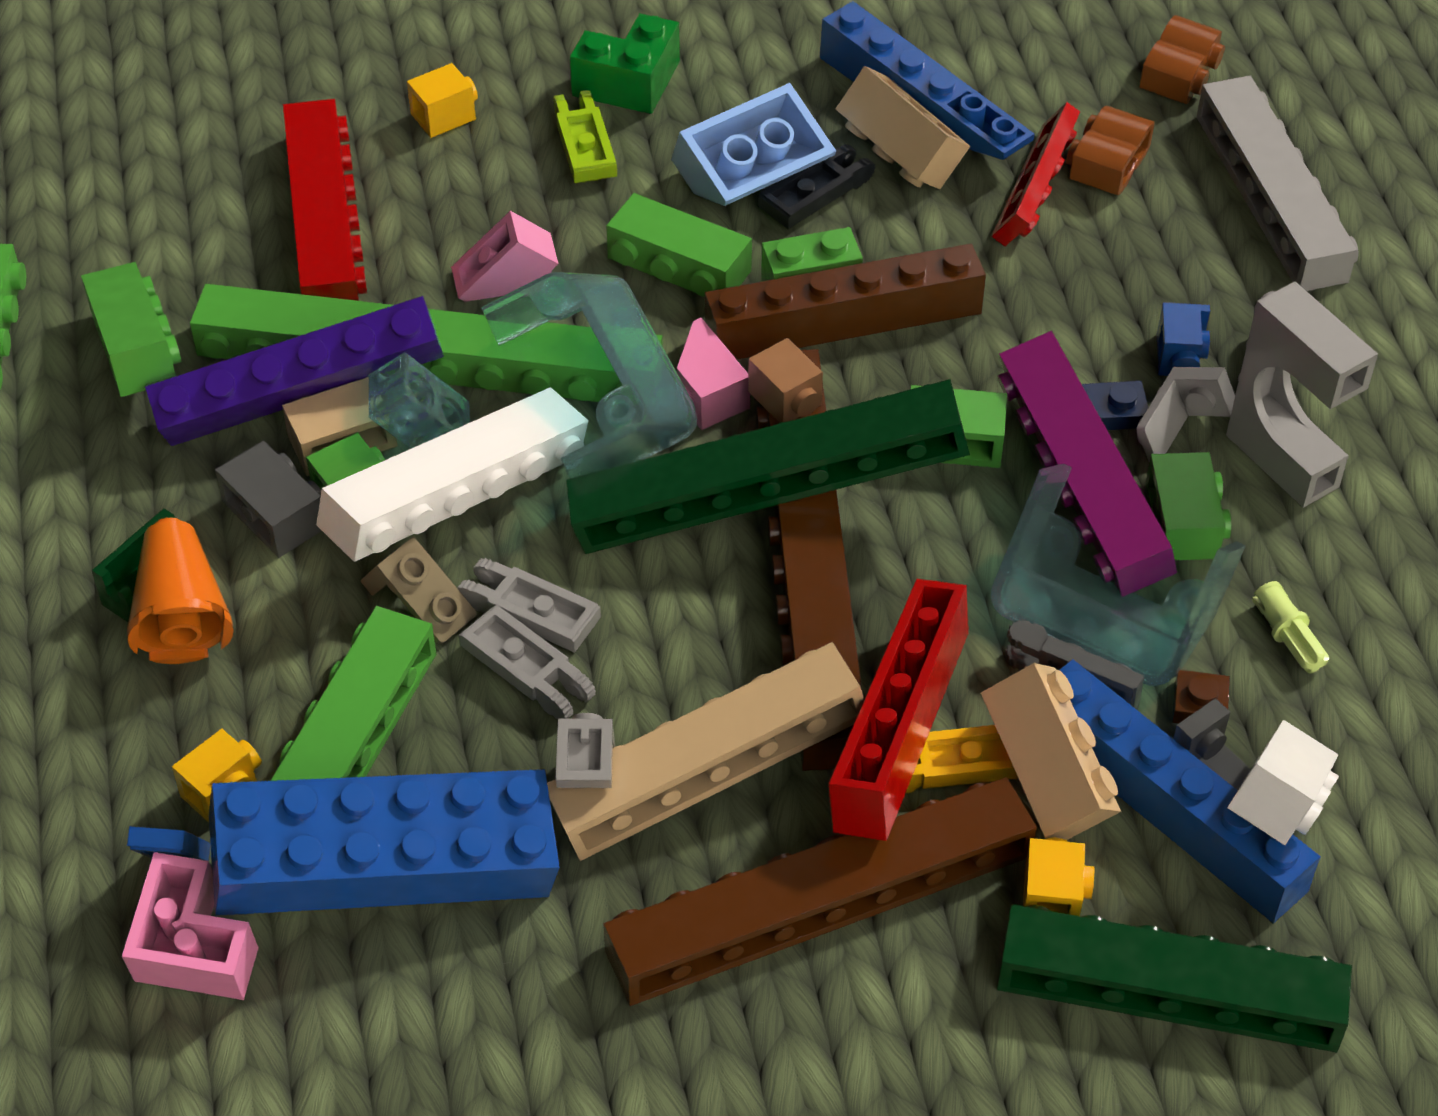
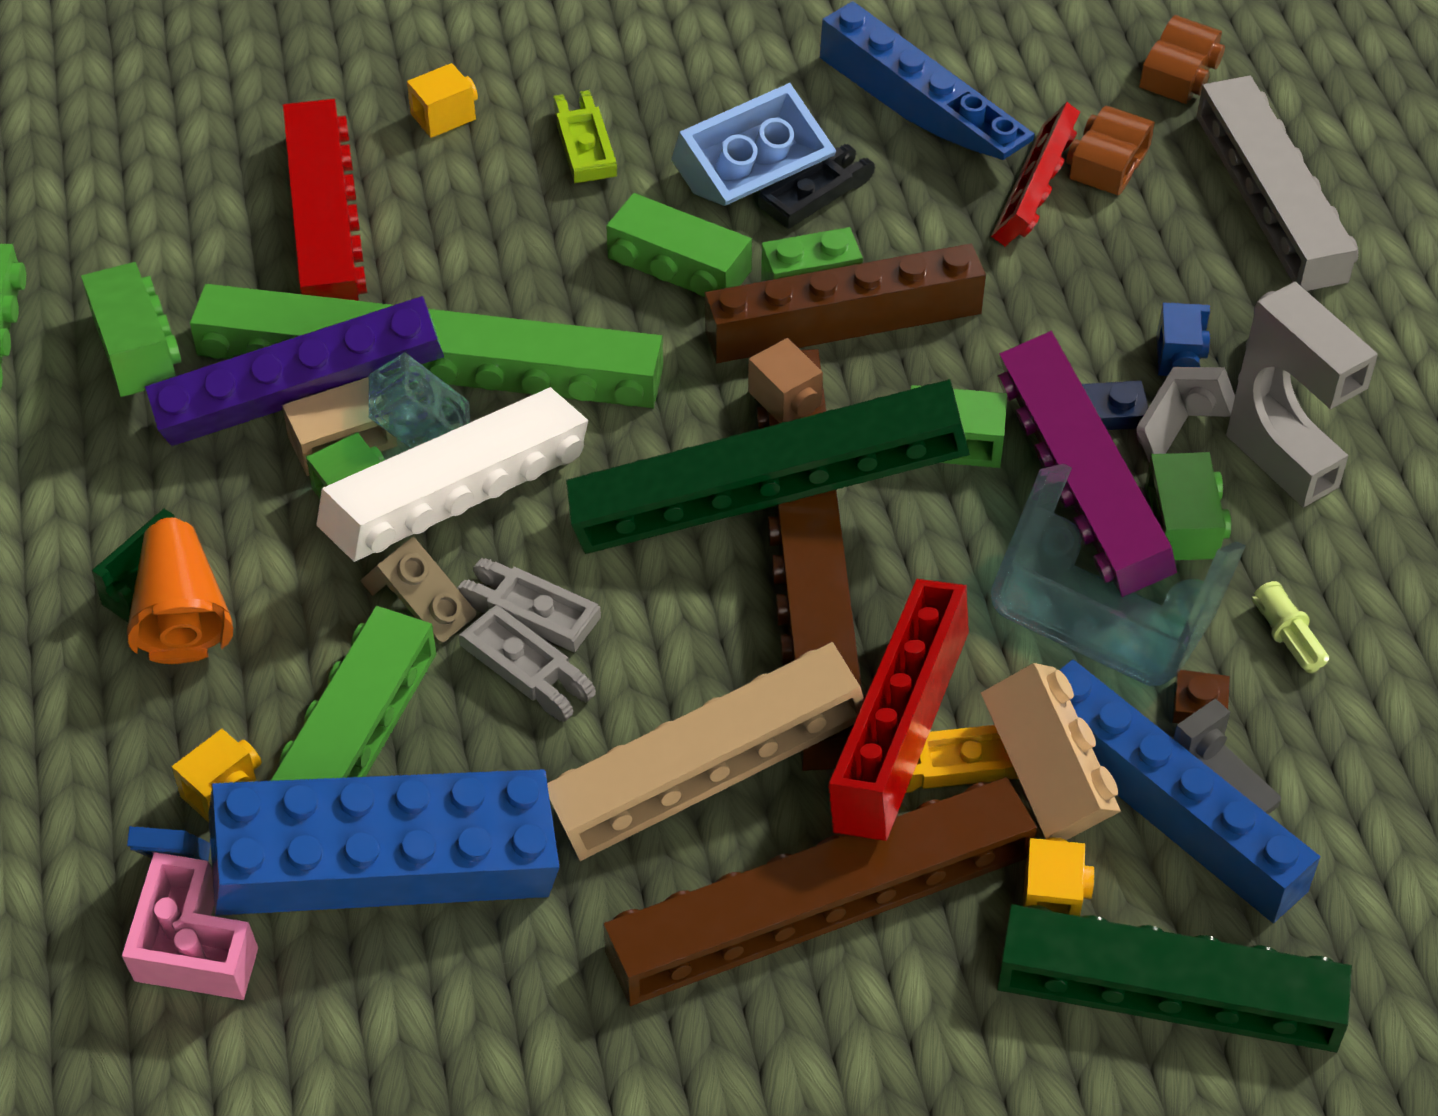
dark grey brick [215,440,322,558] -> none
bright pink slope [451,211,558,302] -> none
clear light blue windscreen [481,272,697,479] -> none
light grey bracket [556,713,615,788] -> none
green brick [570,13,680,114] -> none
bright pink slope [674,318,750,430] -> none
tan brick [835,66,970,189] -> none
dark grey hinge [1005,619,1145,710] -> none
white brick [1227,720,1339,845] -> none

